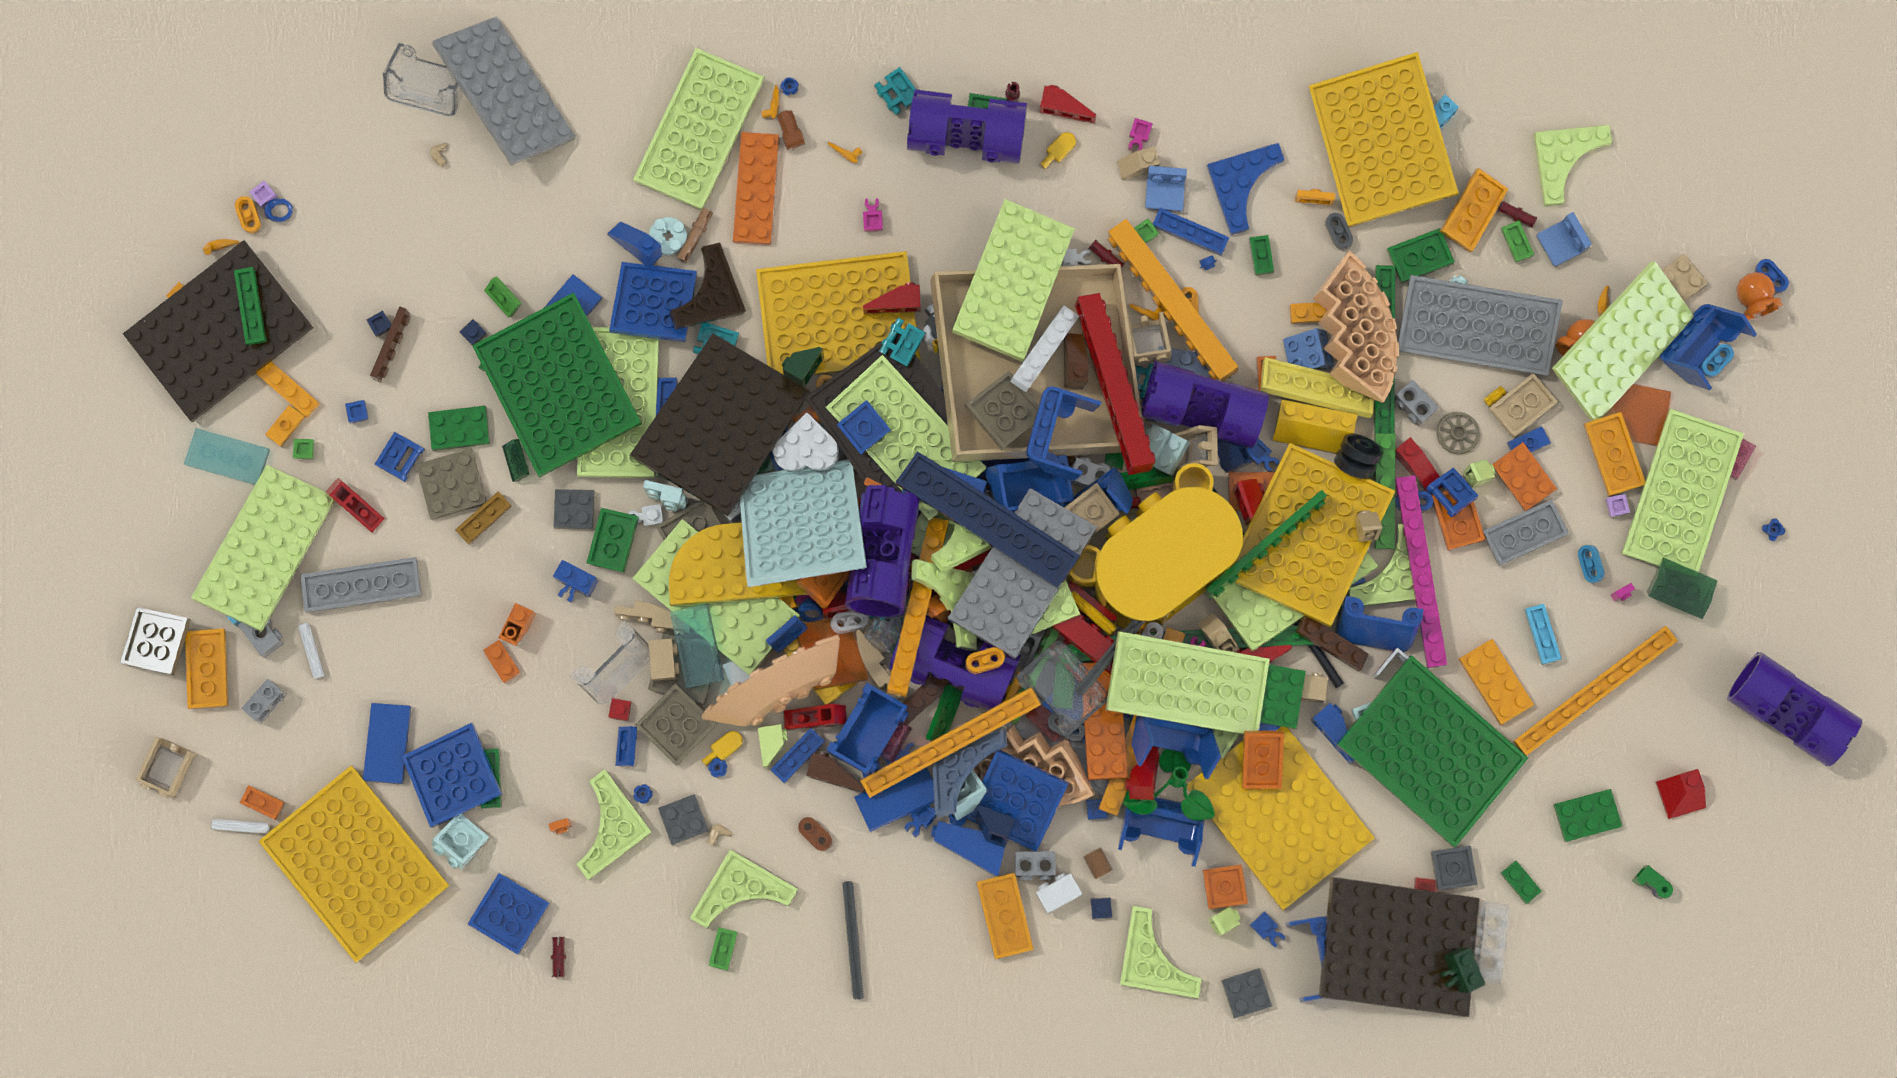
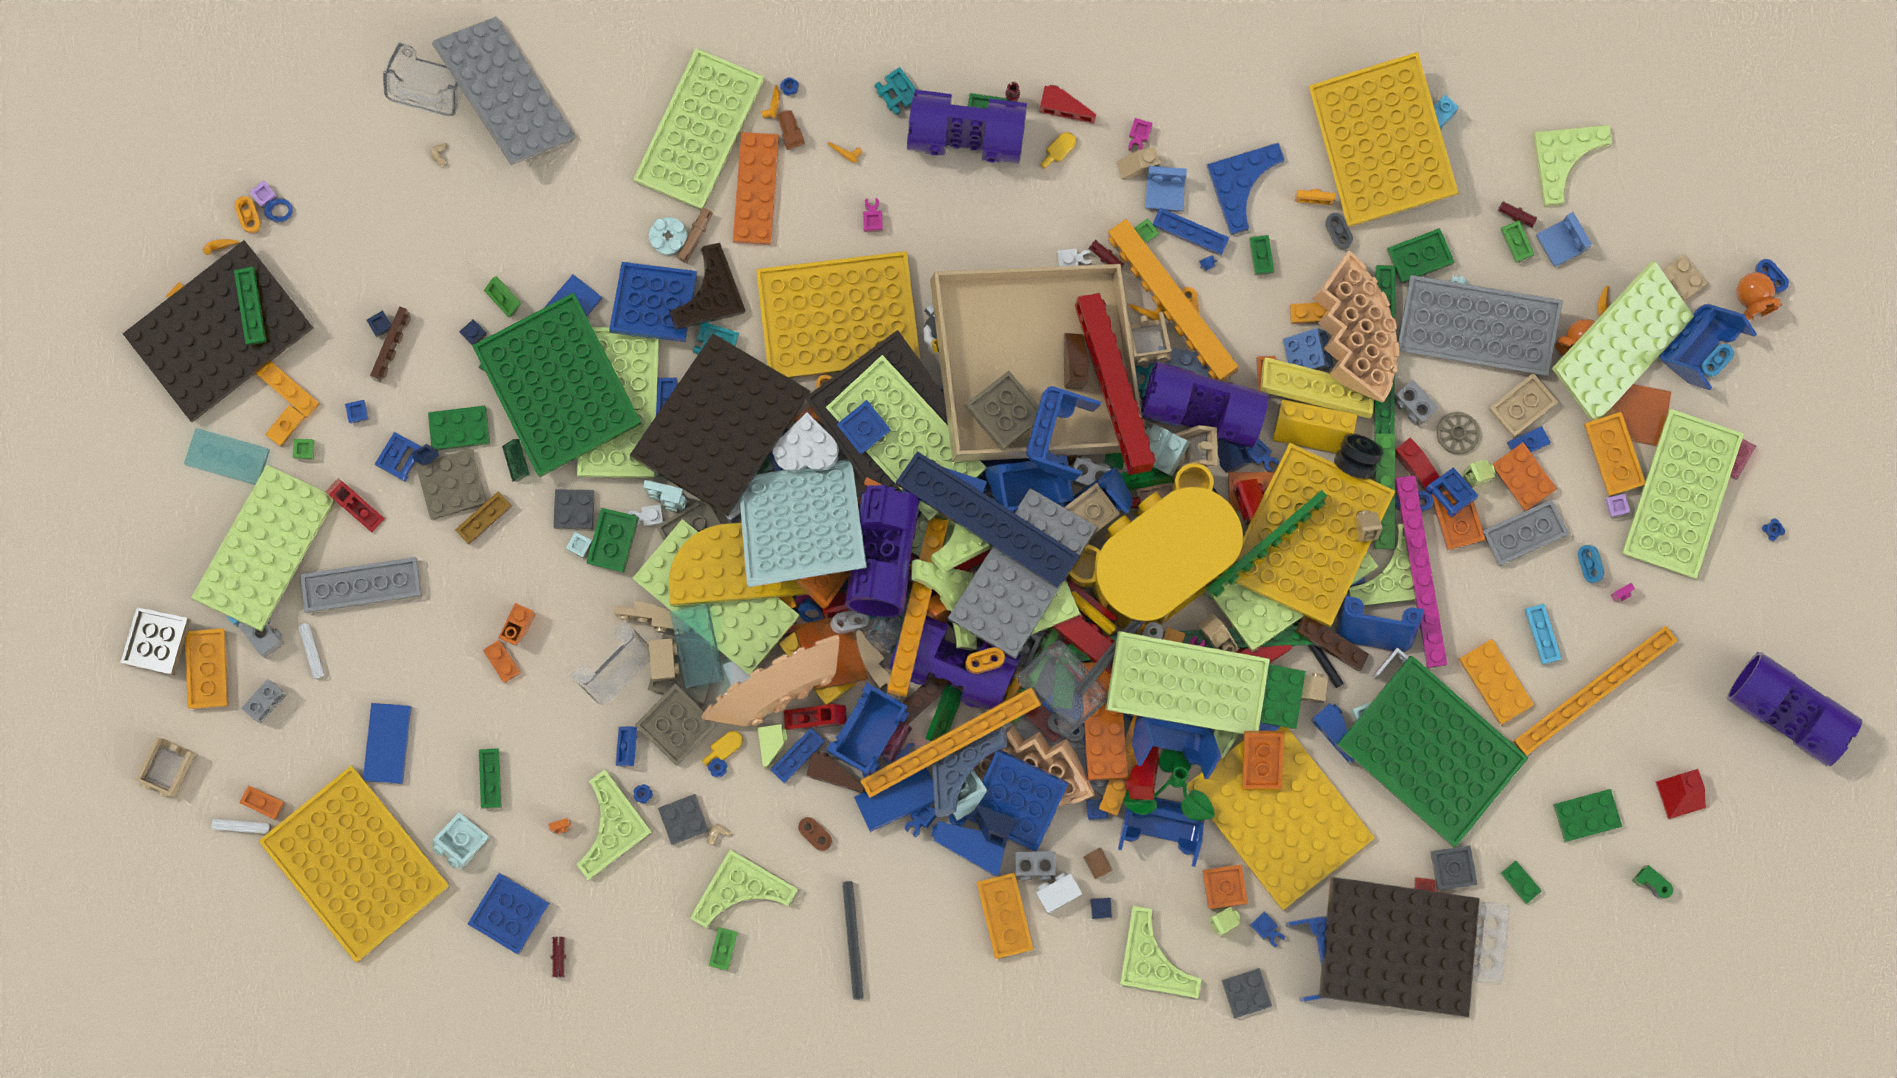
blue plate [402,723,503,828] -> none
blue brick [553,560,599,603] -> none
blue slope [607,221,662,268] -> none
red plate [608,698,632,721] -> none
blue plate [766,615,808,654] -> none
dark green slope [782,347,824,388] -> none
red slope [863,283,921,314] -> none
teal plate [879,318,926,367] -> none
yellowish green plate [951,199,1075,362] -> none
white plate [1010,305,1079,392] -> none
light orange plate [1440,168,1508,252] -> none
dark green brick [1440,948,1486,993] -> none
yellow piece [1483,386,1506,407] -> none
clear green slope [1646,557,1717,619] -> none
none -> dark blue plate [412,444,439,466]
none -> light aqua plate [566,532,592,558]

